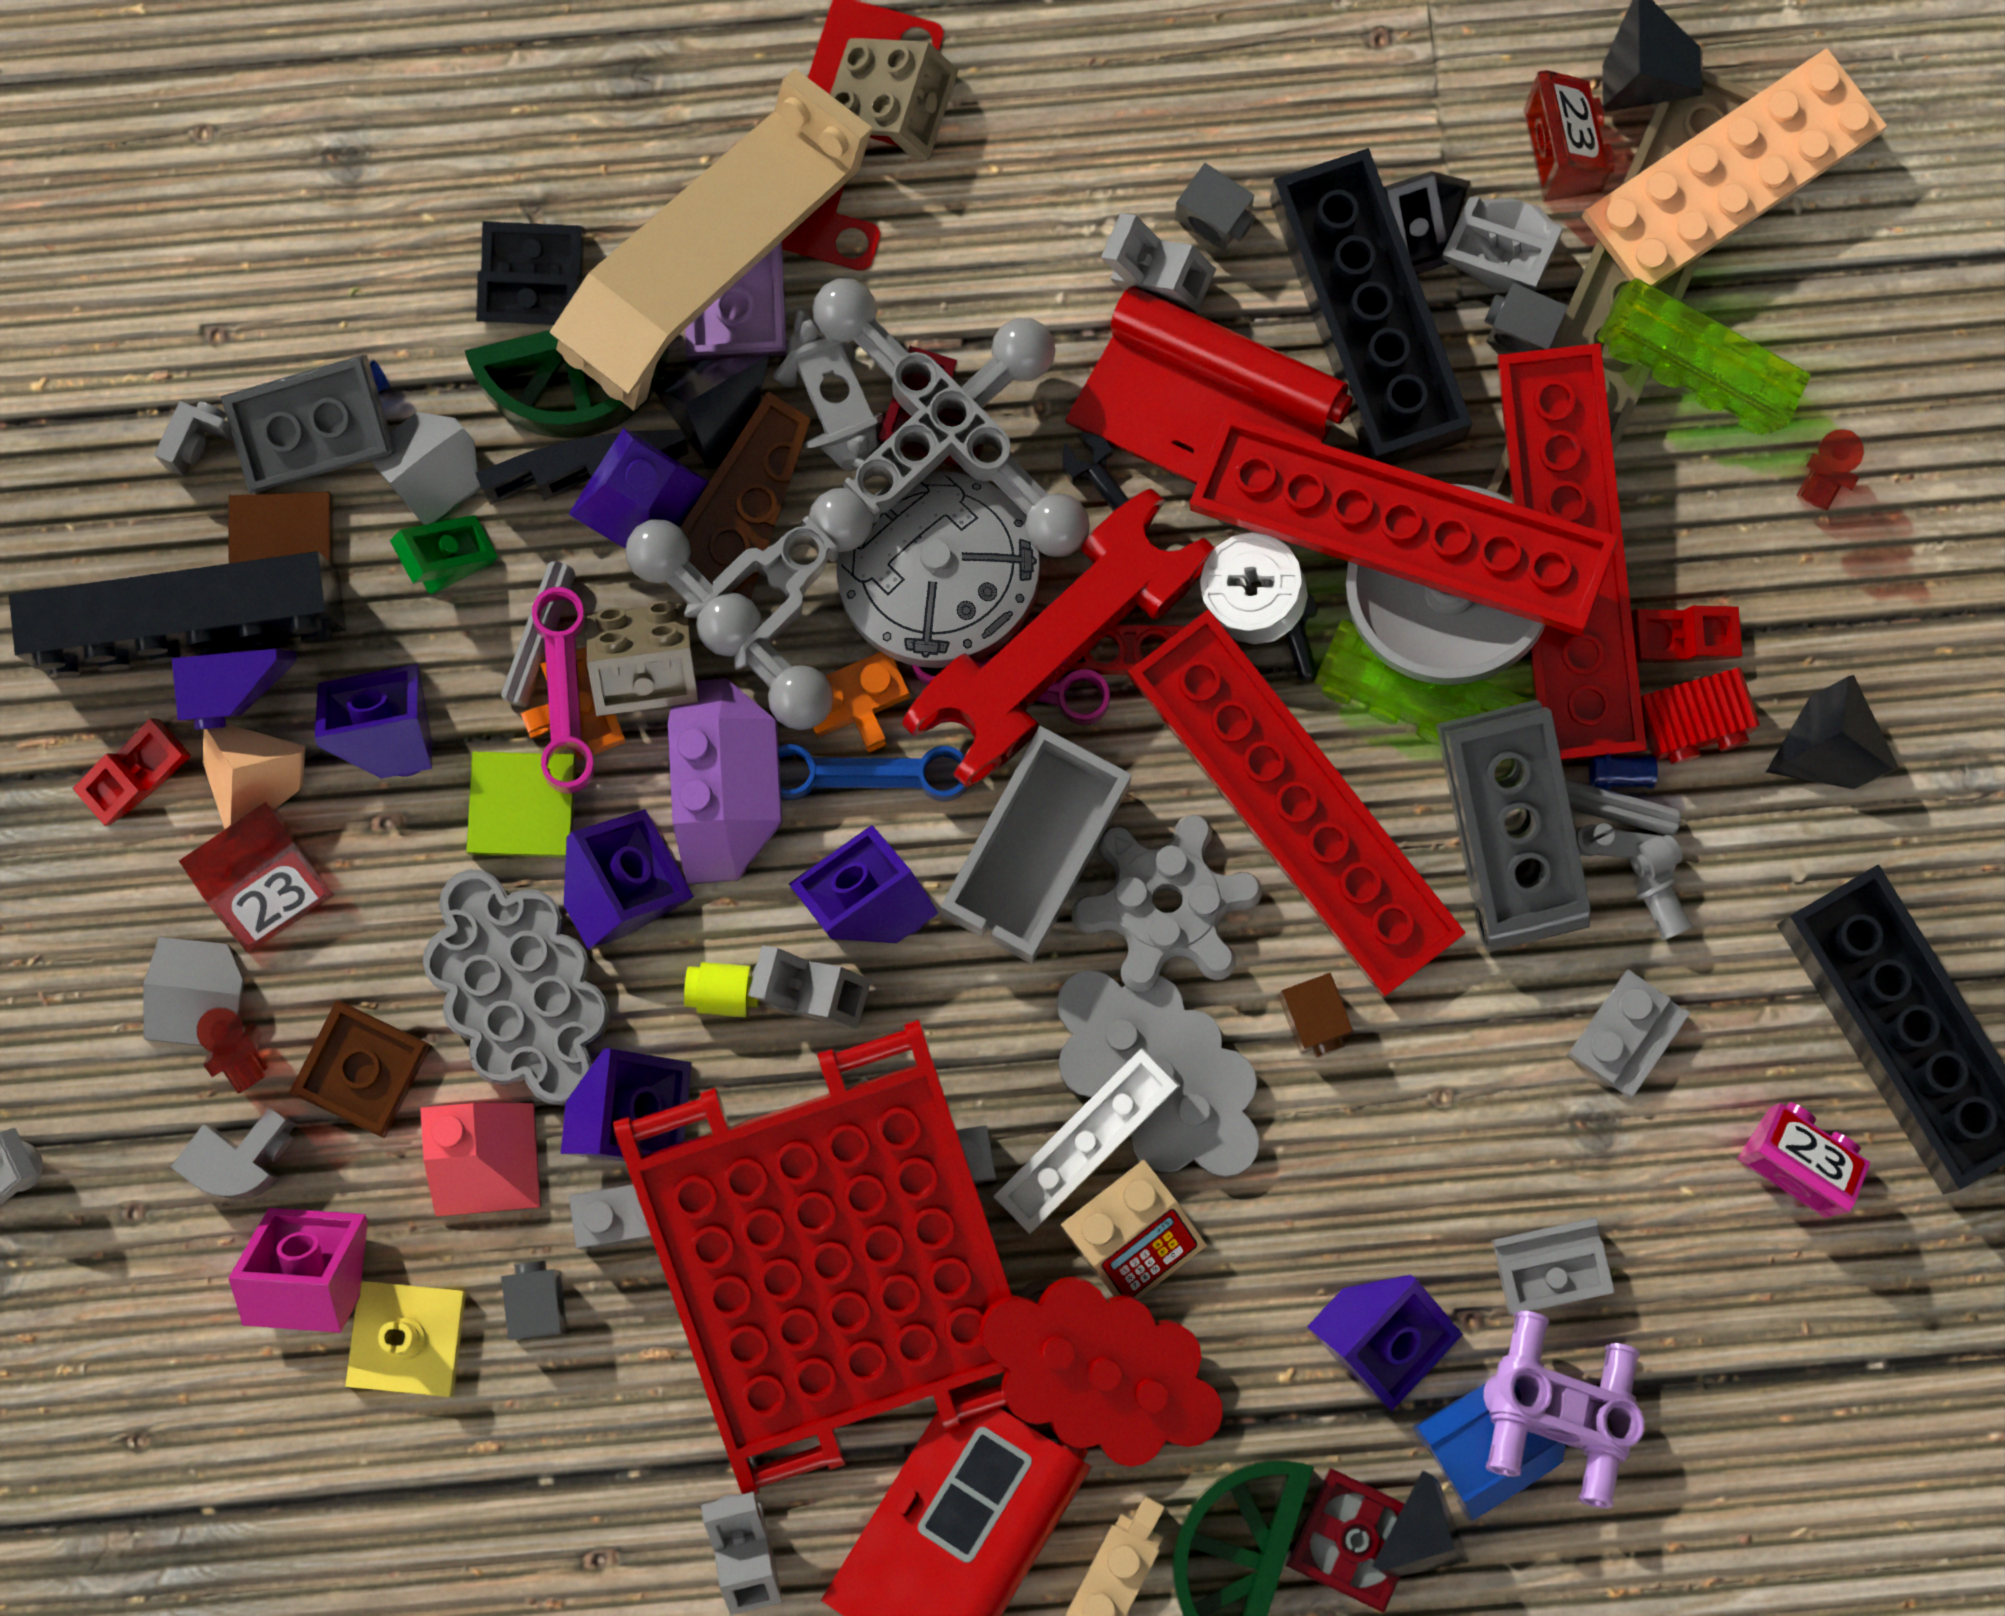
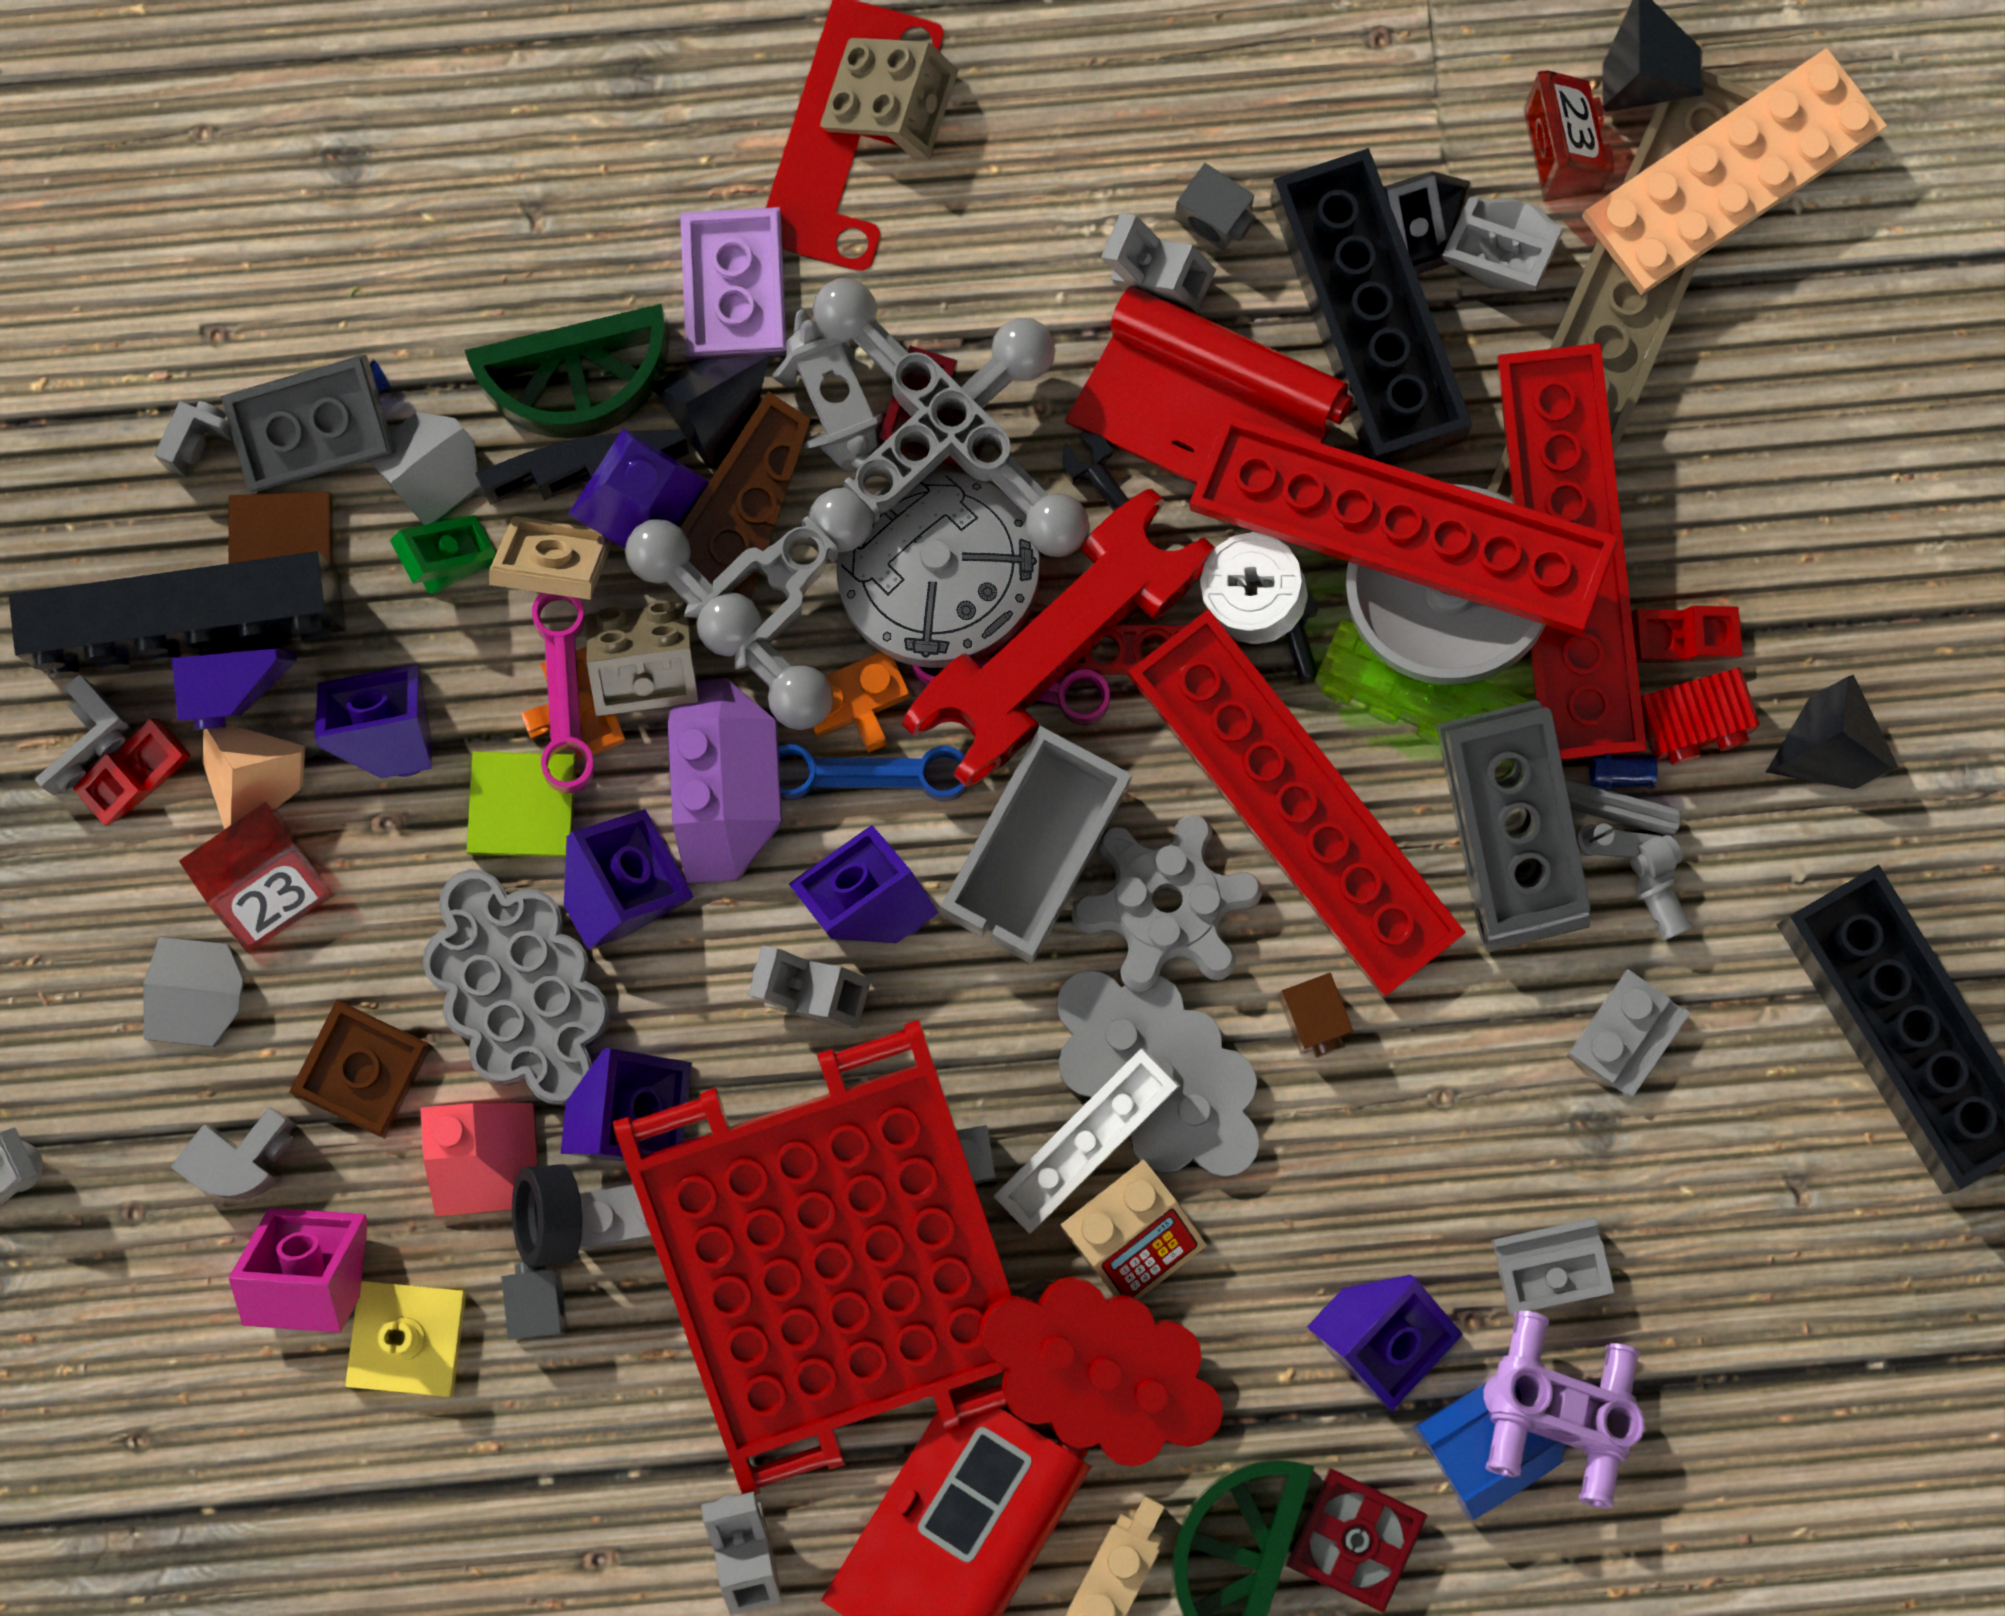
clear red hips [196,1007,269,1094] -> none
black slope [476,221,585,325] -> none
light grey axle [501,561,576,707] -> none
tan panel [549,68,873,411] -> none
neon yellow brick [684,962,760,1018] -> none
black slope [1372,1470,1469,1578] -> none
dark grey brick [1484,282,1568,353] -> none
clear neon green brick [1597,278,1811,435] -> none
dark pink slope [1737,1102,1871,1218] -> none
clear red hips [1795,429,1864,511] -> none
none -> light grey bracket [35,674,132,796]
none -> tan tile [489,516,612,600]
none -> black tyre [512,1164,582,1267]

